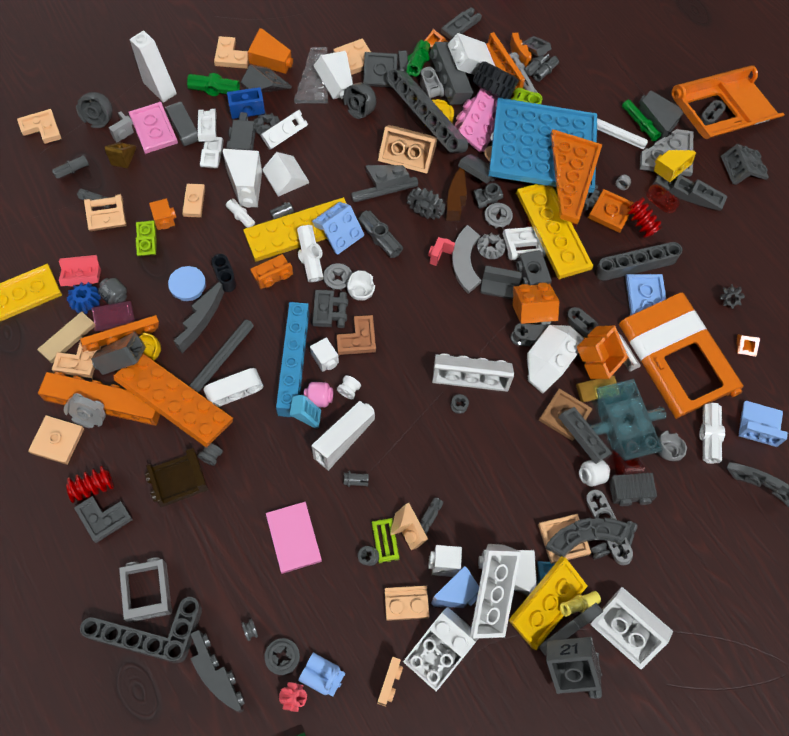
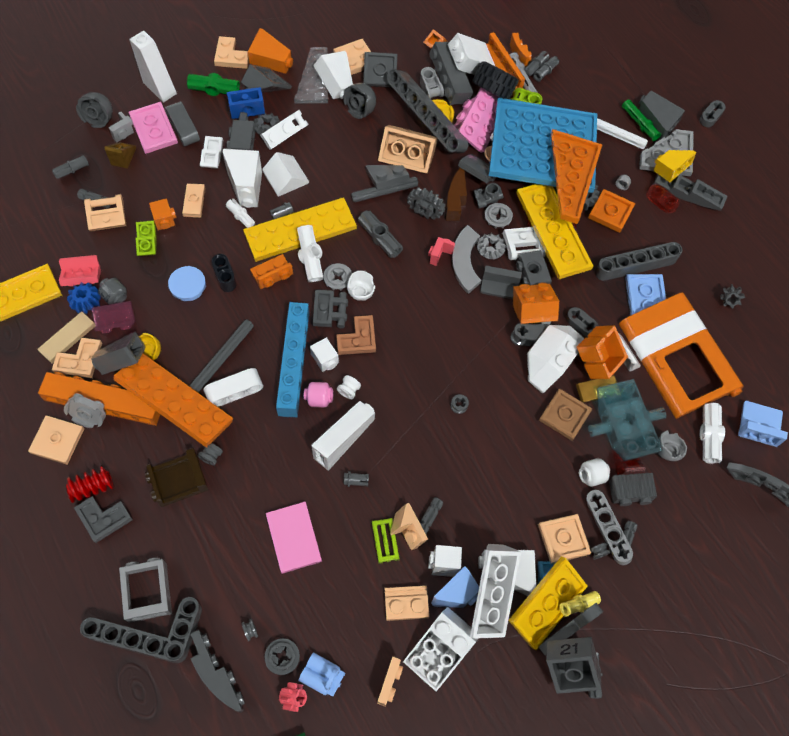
light nougat plate [17,109,62,144] -> none
orange plate [80,315,159,352] -> none
dark grey slope [174,282,224,353] -> none
white plate [198,109,217,142] -> none
medium azure slope [290,395,321,429] -> none
light blue bracket [312,202,364,254] -> none
dark grey bush [358,546,379,566] -> none
dark grey beam [398,50,408,72] -> none
green piece [406,40,431,77] -> none
white slope [432,354,514,392] -> none
dark grey hinge [441,7,482,40] -> none
dark grey plate [522,36,552,56] -> none
dark grey tile [545,518,631,557] -> none
dark grey plate [559,407,612,464] -> none
white slope [590,587,673,669] -> none
red piece [627,197,663,238] -> none
orange piece [672,65,785,139] -> none
dark grey bracket [721,144,769,185] -> none
slope [737,334,760,356] -> none

